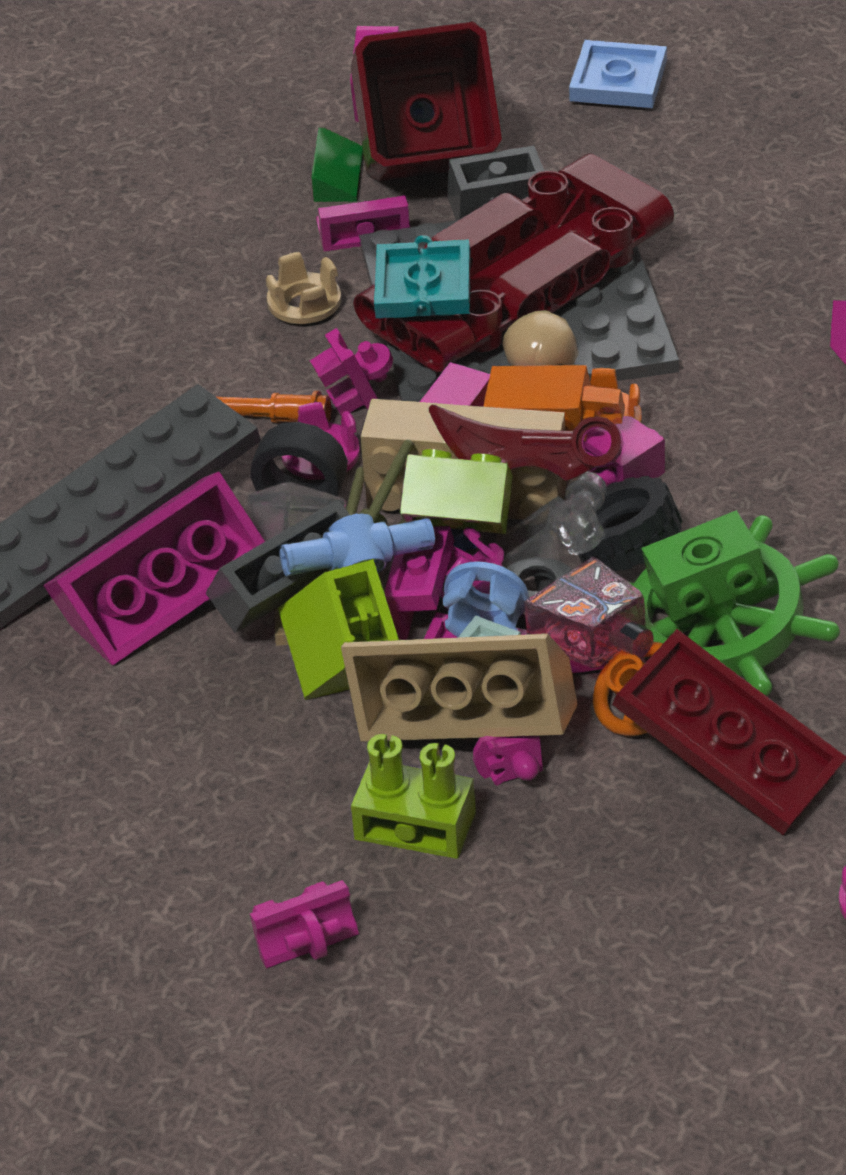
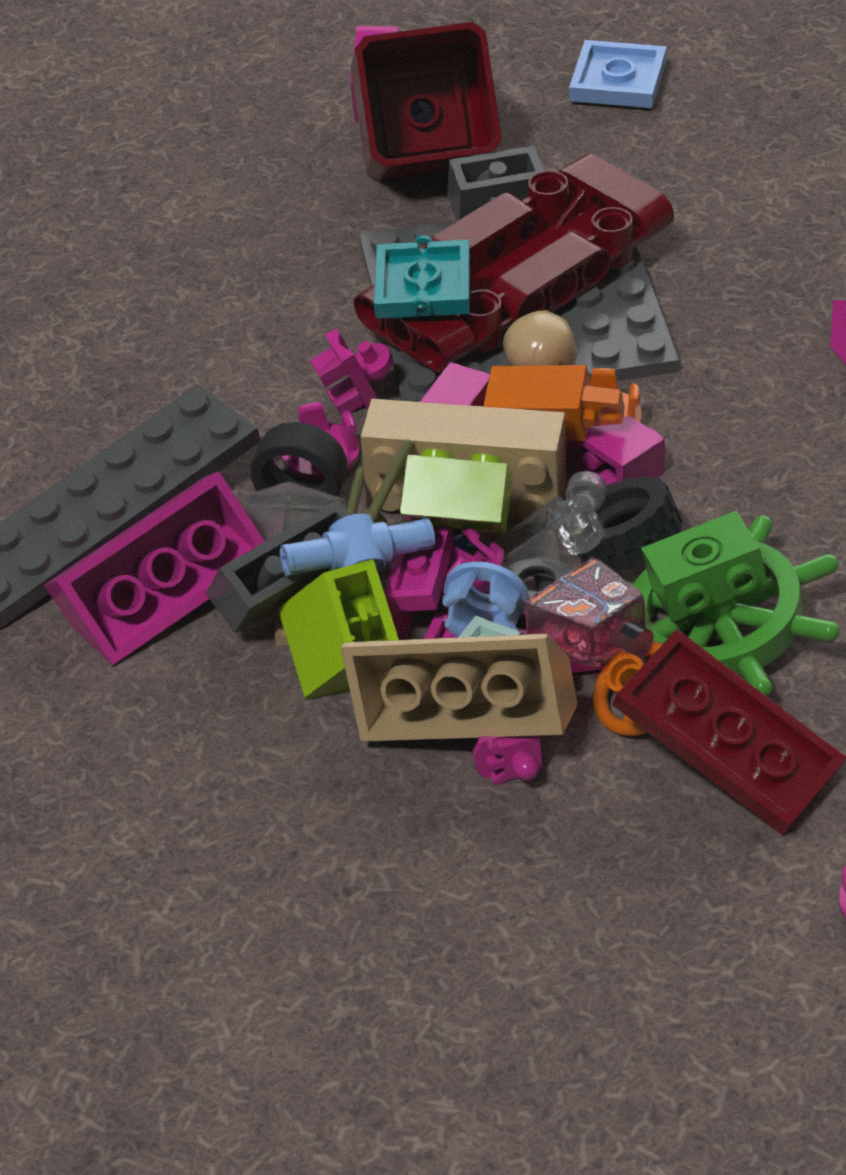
orange pin [217,391,332,423] -> none
dark pink hips [249,880,359,968] -> none
tan piece [266,252,341,324] -> none
green slope [312,128,363,202] -> none
dark pink panel [316,196,410,252] -> none
lime brick [351,734,476,859] -> none
dark red piece [429,404,624,481] -> none

